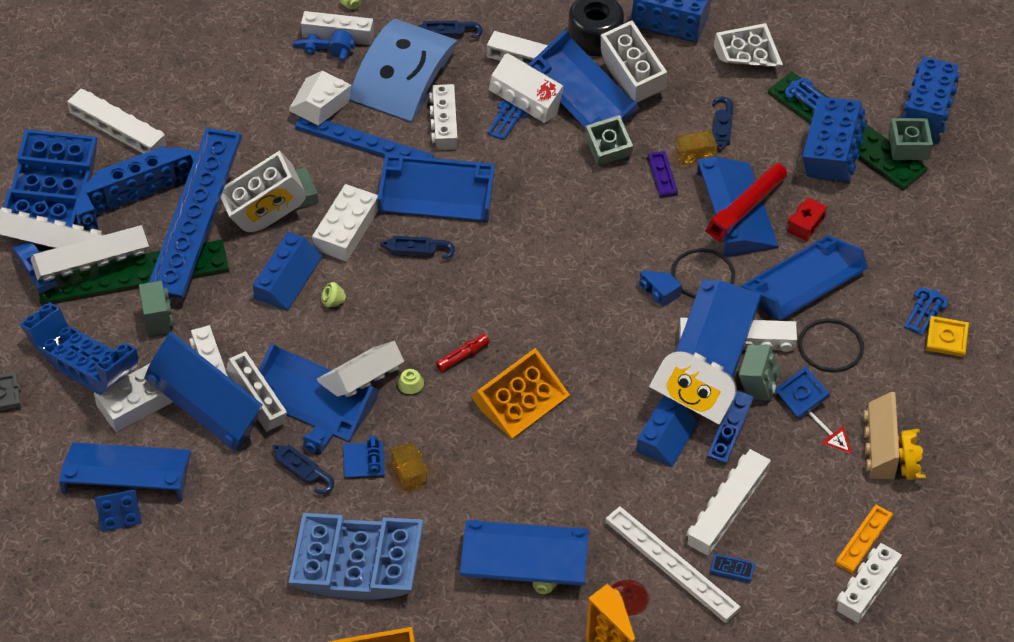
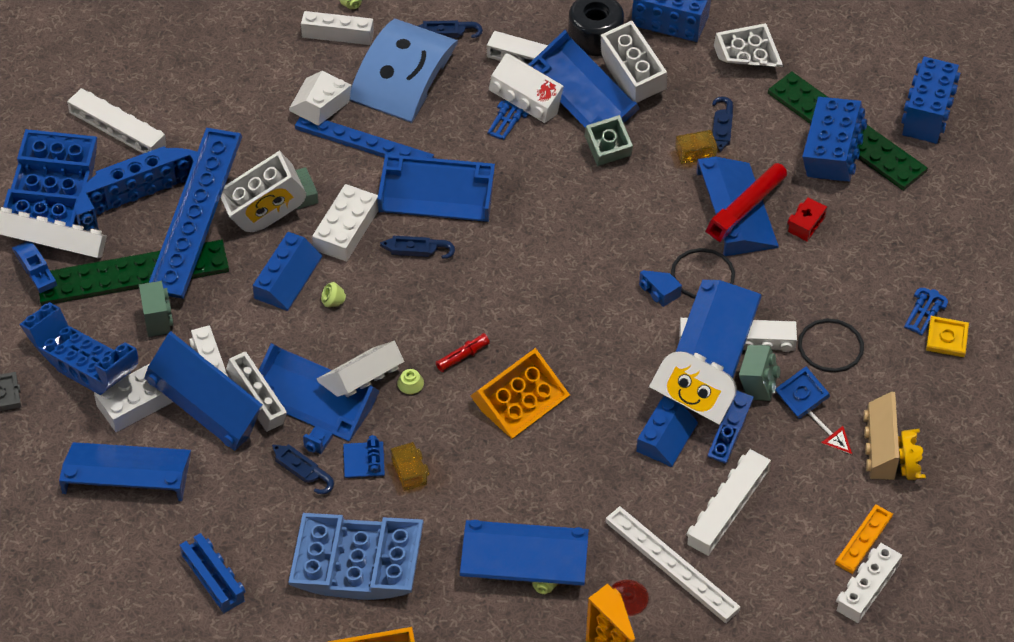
white brick [31,225,149,281] -> none
blue hinge [95,490,142,532] -> none
blue piece [292,30,355,61] -> none
white brick [429,84,458,150] -> none
dark purple tile [647,151,678,198] -> none
tile [710,554,755,583] -> none
blue slope [741,235,868,320] -> none
blue piece [785,78,825,110] -> none
sand green brick [888,118,933,160] -> none
none -> blue brick [179,533,246,614]

